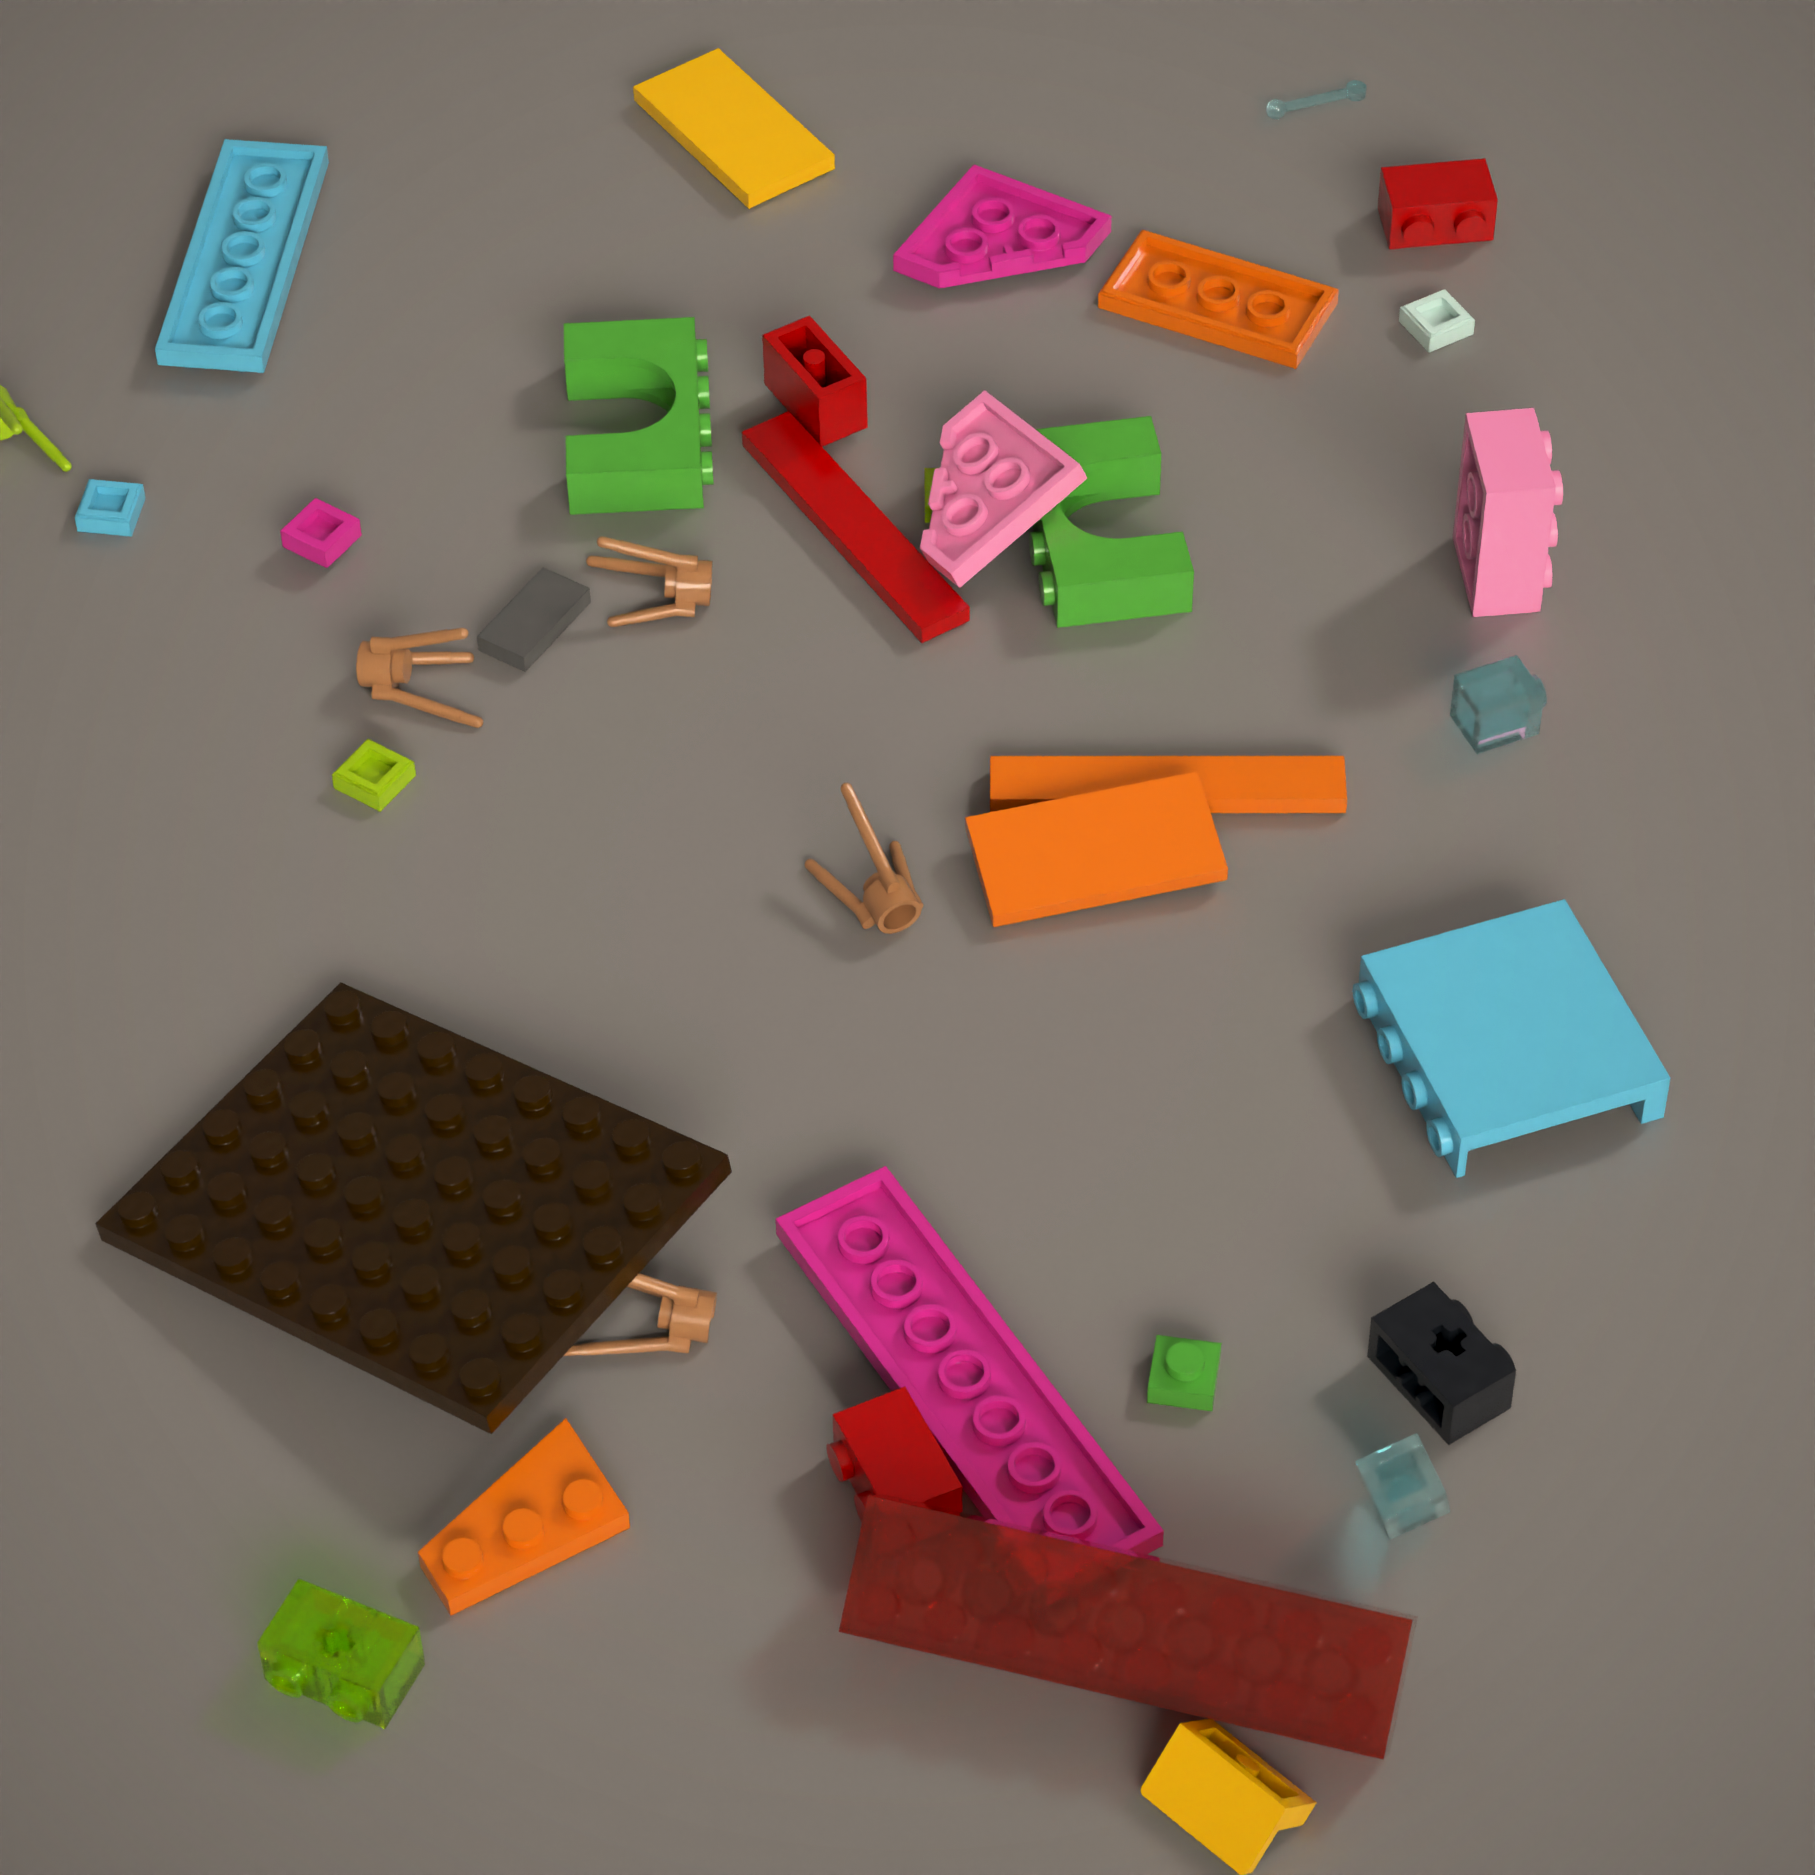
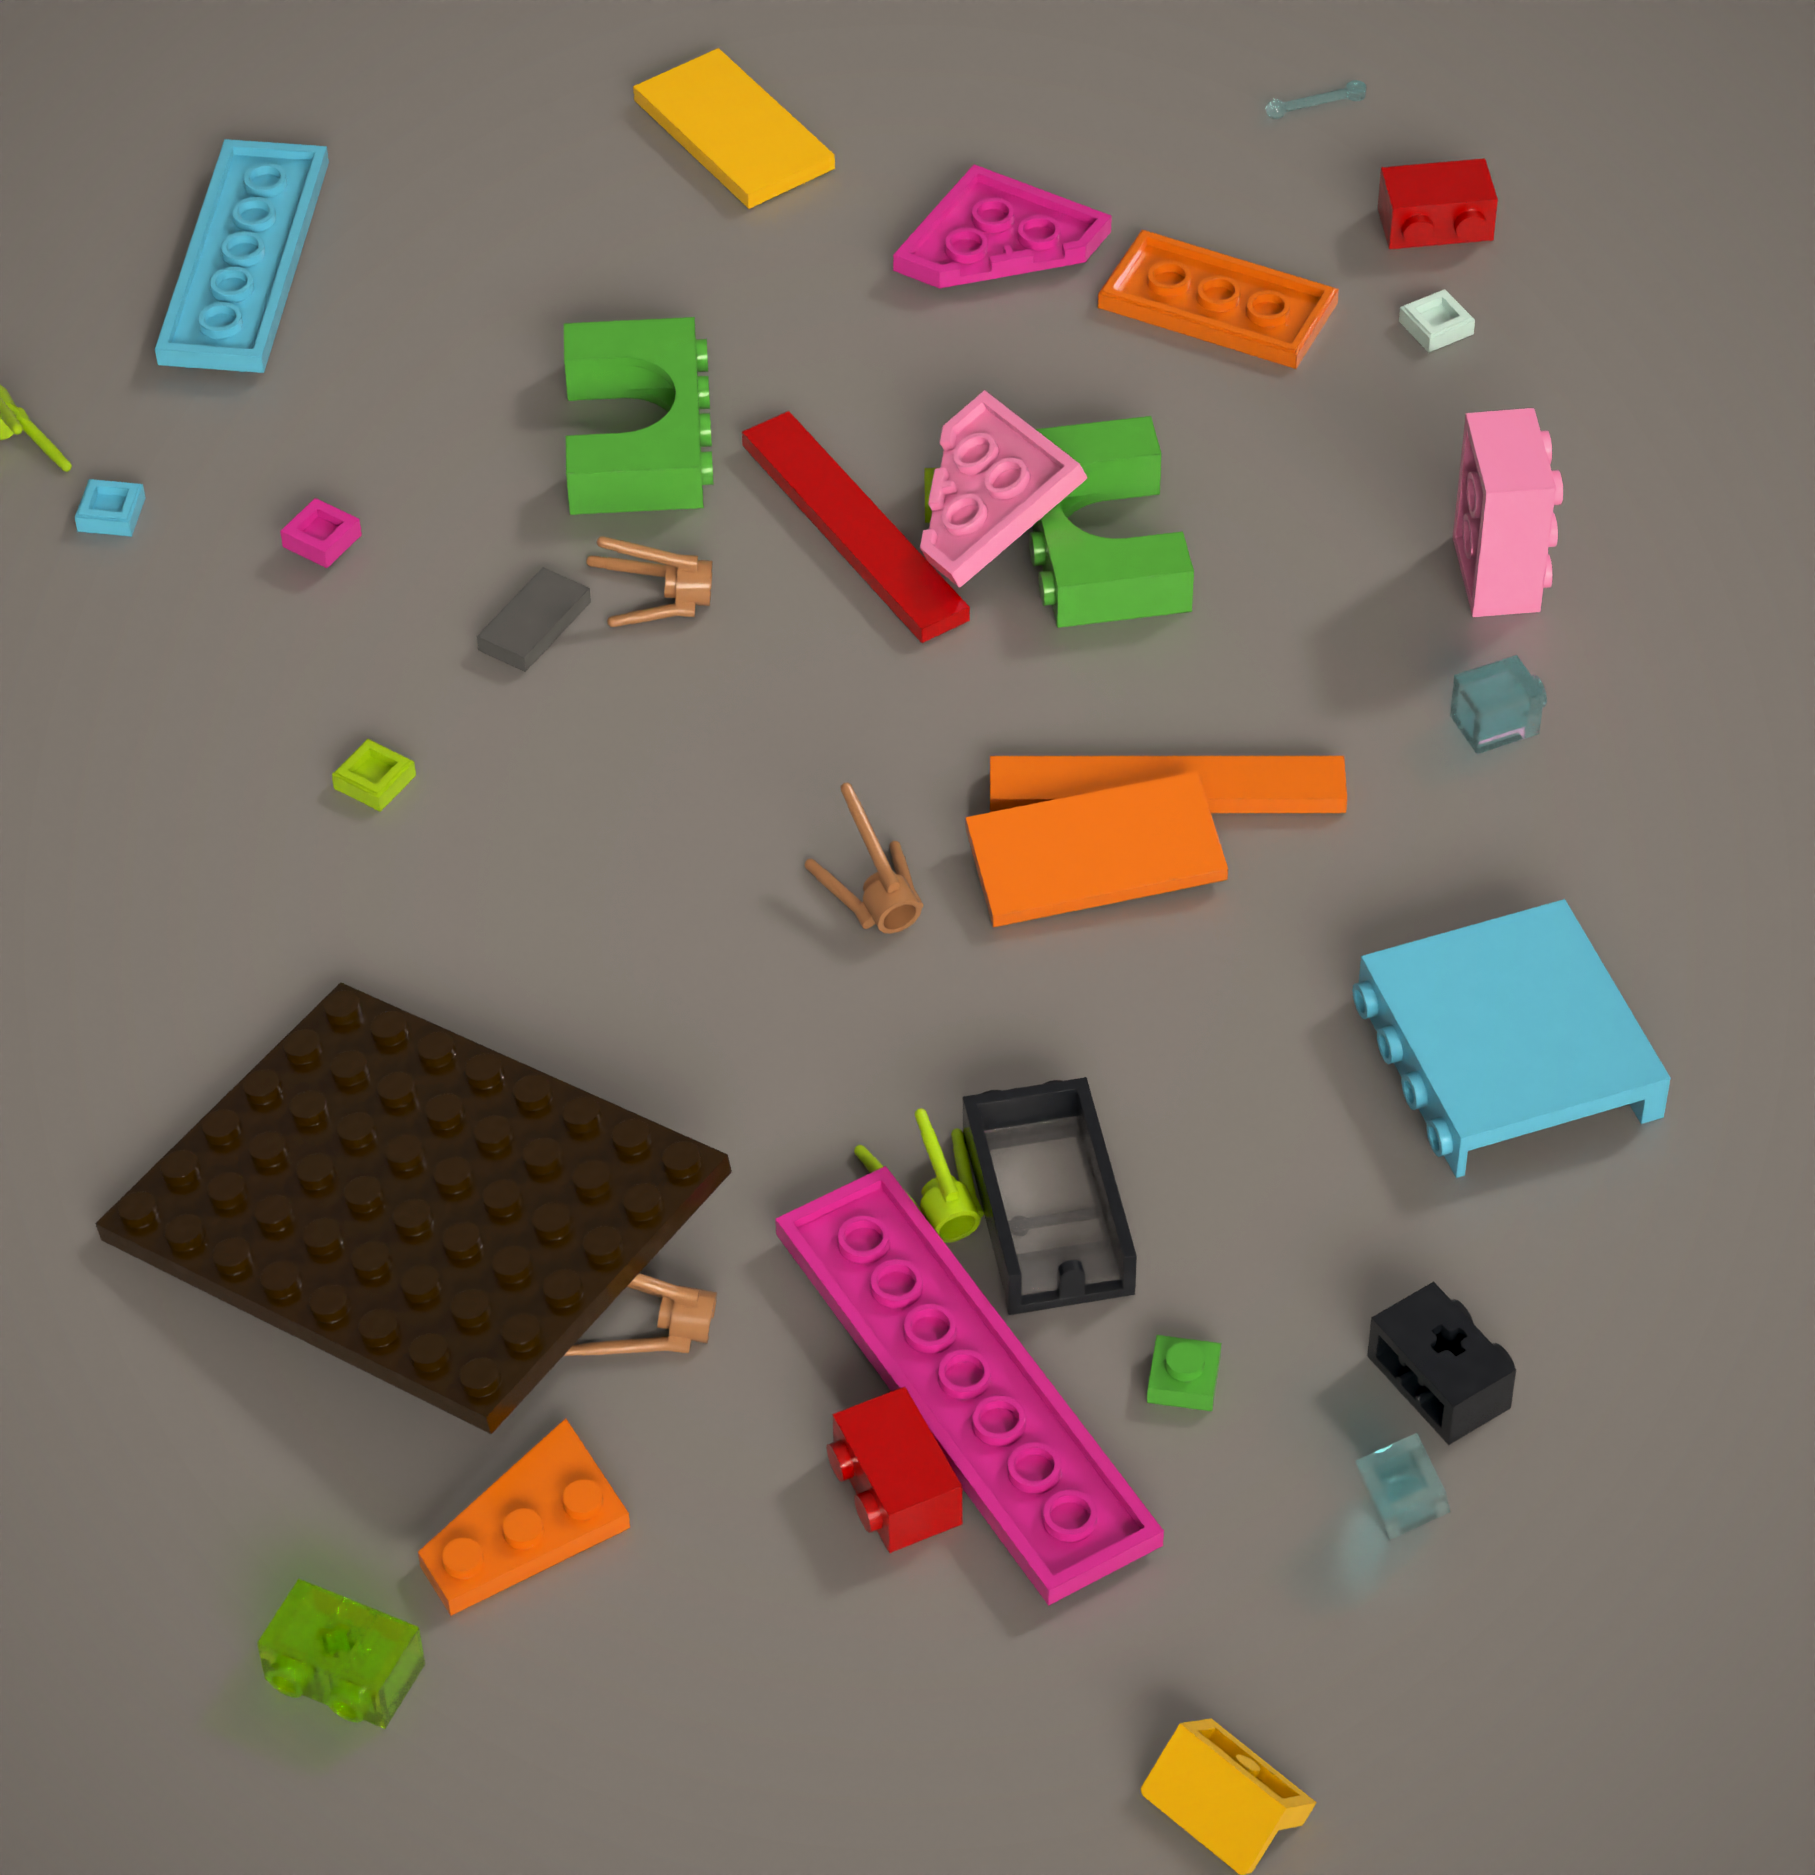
medium nougat plant [356,628,483,728] -> none
red brick [762,315,868,447] -> none
clear red brick [839,1494,1418,1760] -> none
none -> lime plant [854,1108,984,1243]
none -> door [963,1077,1137,1315]

